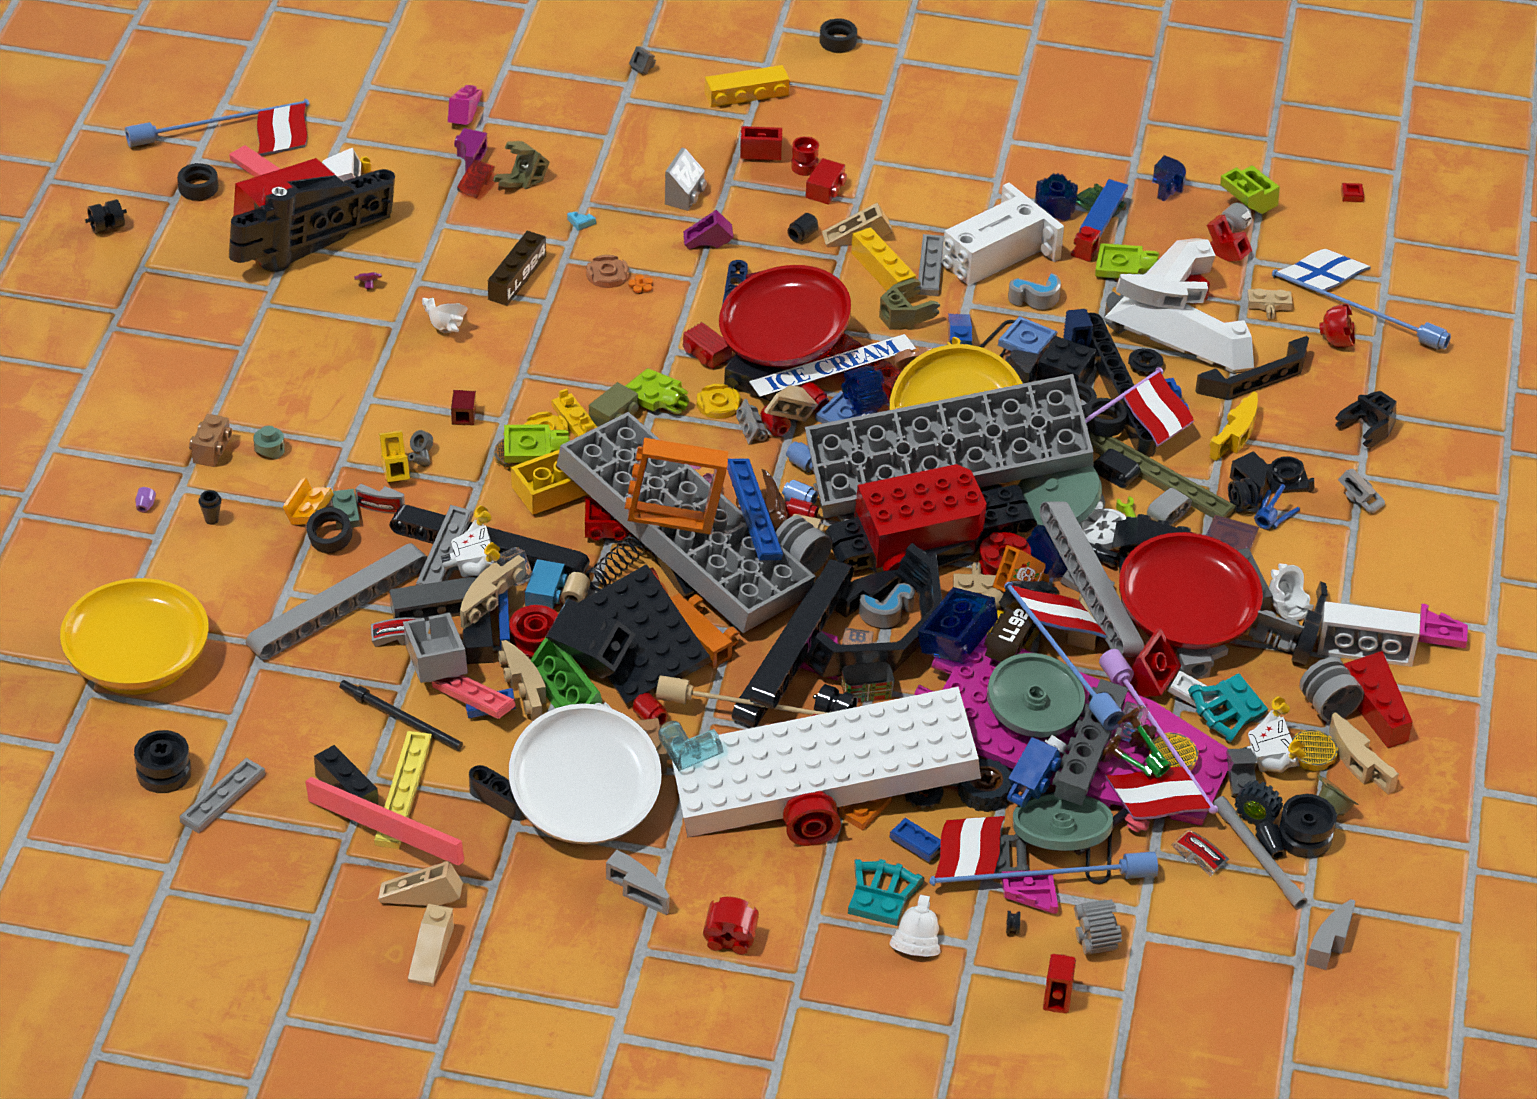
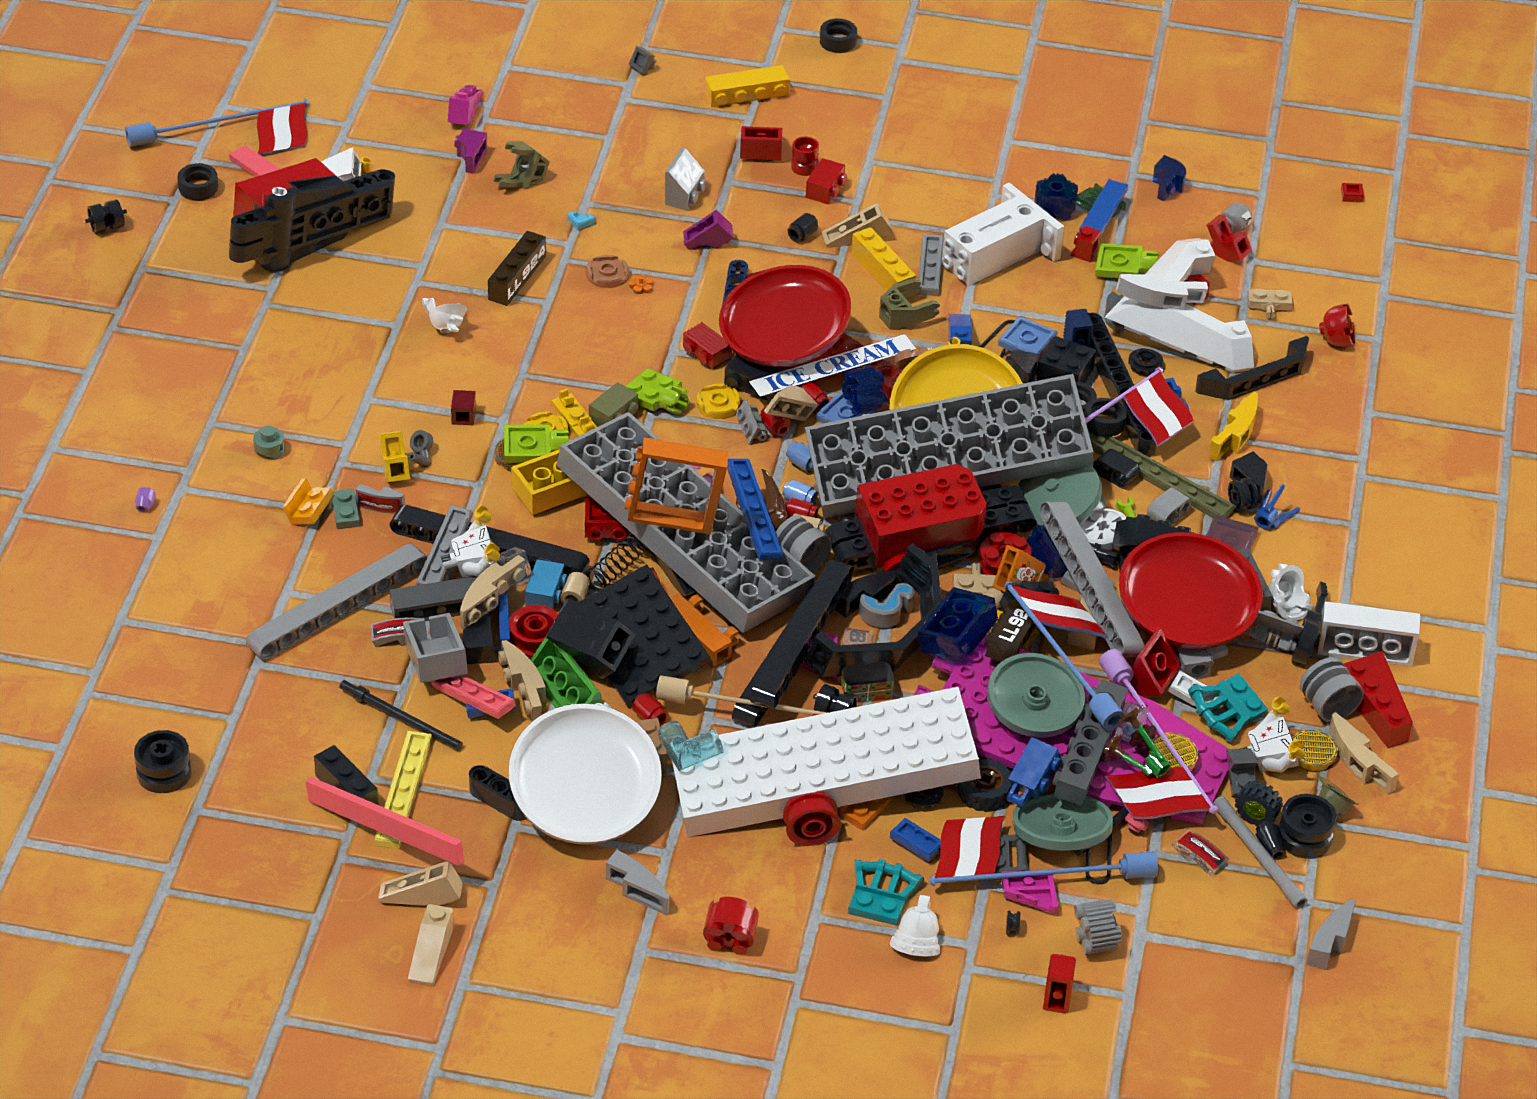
yellow dish [60,578,209,695] -> none
light grey tile [179,758,266,834] -> none
medium nougat brick [189,413,232,467] -> none
black cone [198,490,222,525] -> none
black tyre [306,507,352,553] -> none
magenta plant [354,272,382,289] -> none
clear red slope [457,160,495,198] -> none
light grey animal [1008,273,1061,310] -> none
white plate [1045,735,1068,754] -> none
lime piece [1220,165,1280,214] -> none
black hat [1266,456,1315,494] -> none
flag [1272,249,1451,350] -> none
black piece [1335,391,1397,447] -> none
light grey piece [1338,469,1385,514] -> none
dark pink wing [1418,604,1468,648] -> none

